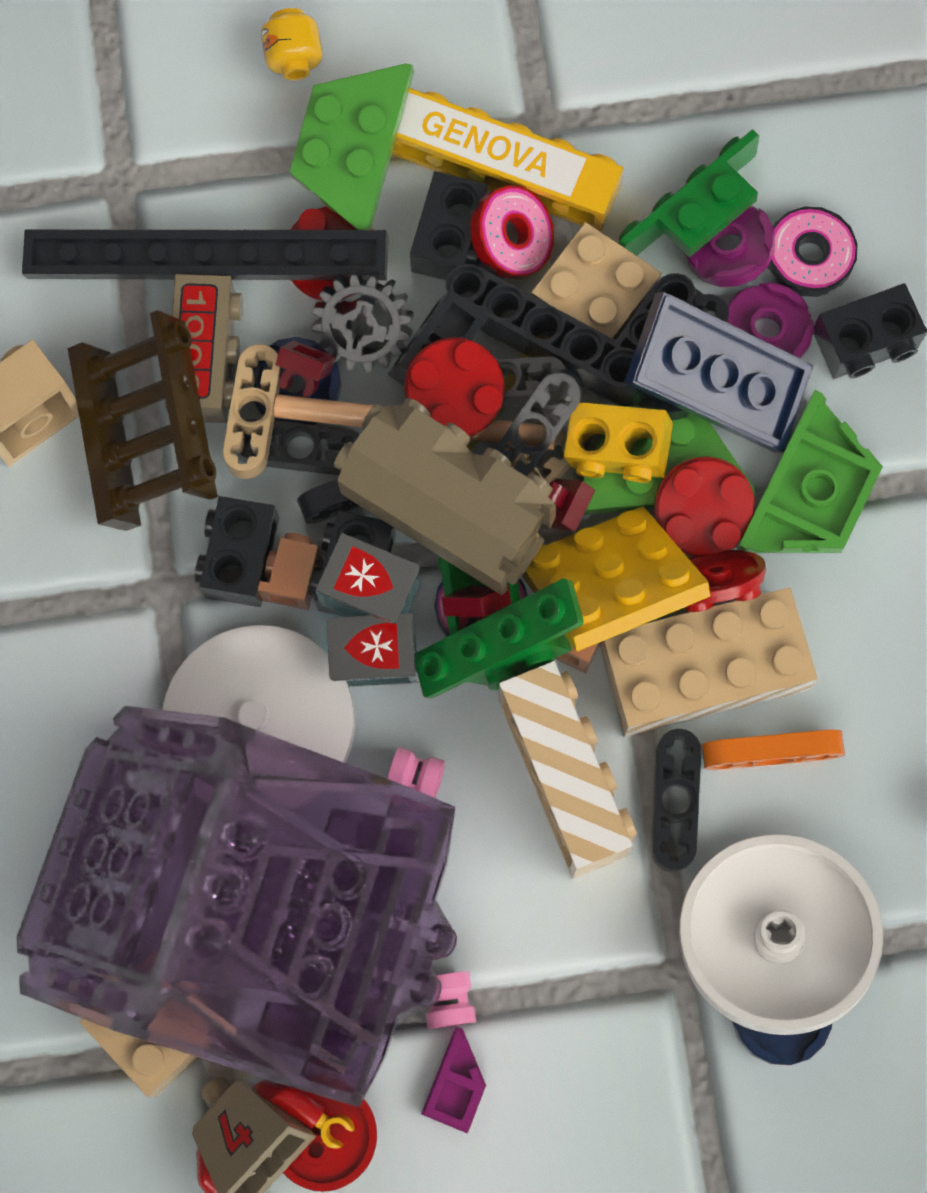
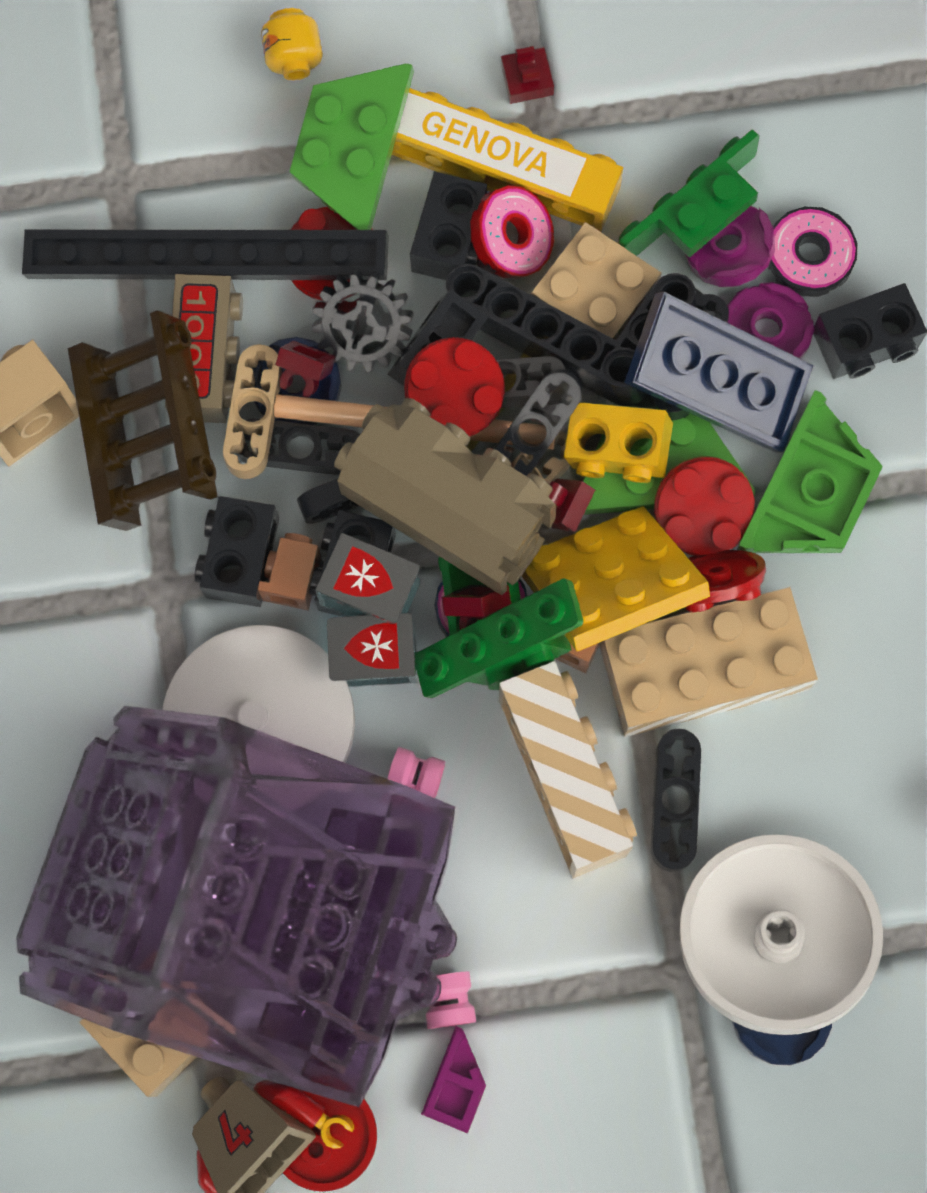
orange beam [702,729,845,770] -> none
none -> dark red tile [501,46,554,104]

